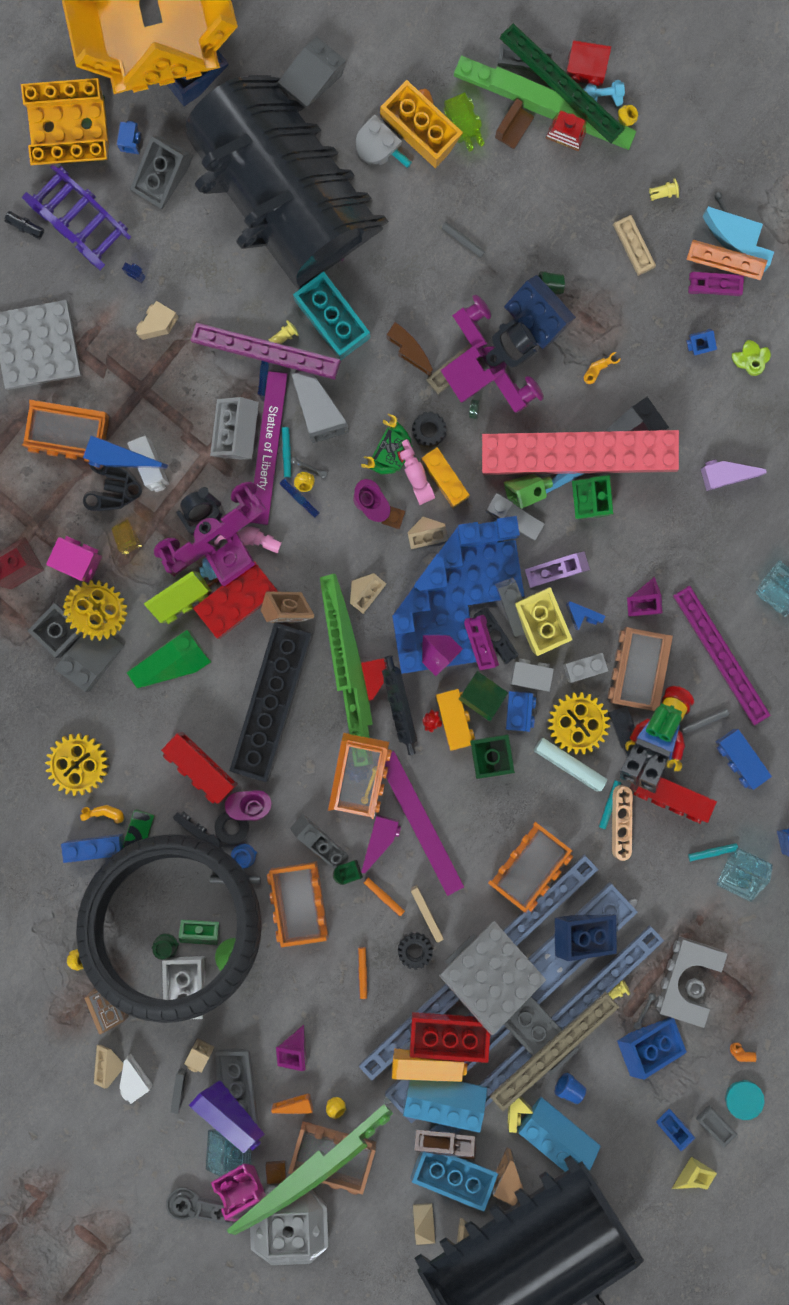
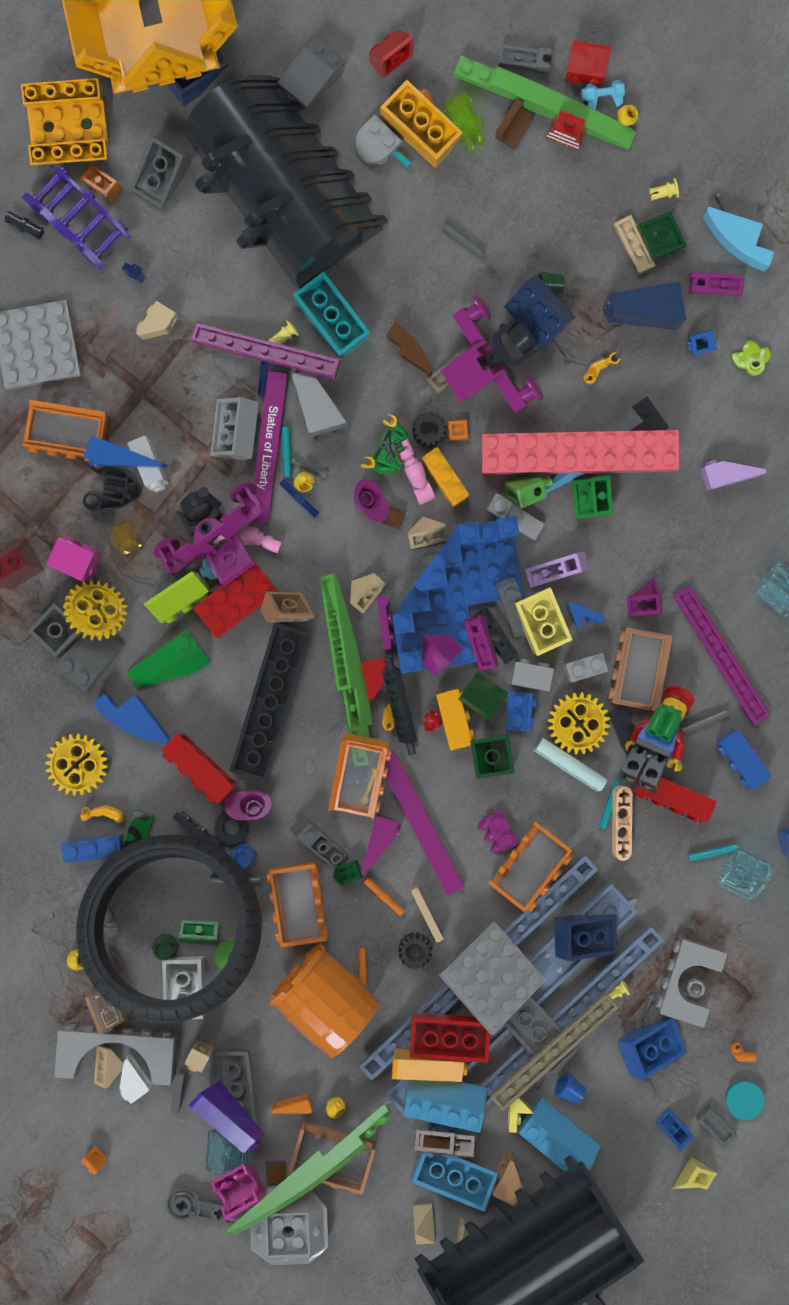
blue brick [117,121,141,154] -> none
magenta slope [276,1025,307,1071] -> none
clear green tile [469,399,479,419] -> none
dark green tile [499,23,625,144] -> none
orange tile [687,240,768,280] -> none
none -> light grey arch [55,1024,177,1086]
none -> orange slope [79,164,123,203]
none -> orange tile [81,1145,108,1175]
none -> blue slope [92,694,171,744]
none -> orange piece [267,943,380,1058]
none -> red slope [369,29,413,79]
none -> magenta plate [377,595,395,650]
none -> light orange arm [382,692,407,731]
none -> orange tile [448,420,468,441]
none -> magenta plate [477,809,519,853]
none -> dark blue slope [603,281,686,330]
none -> dark green tile [637,211,687,261]

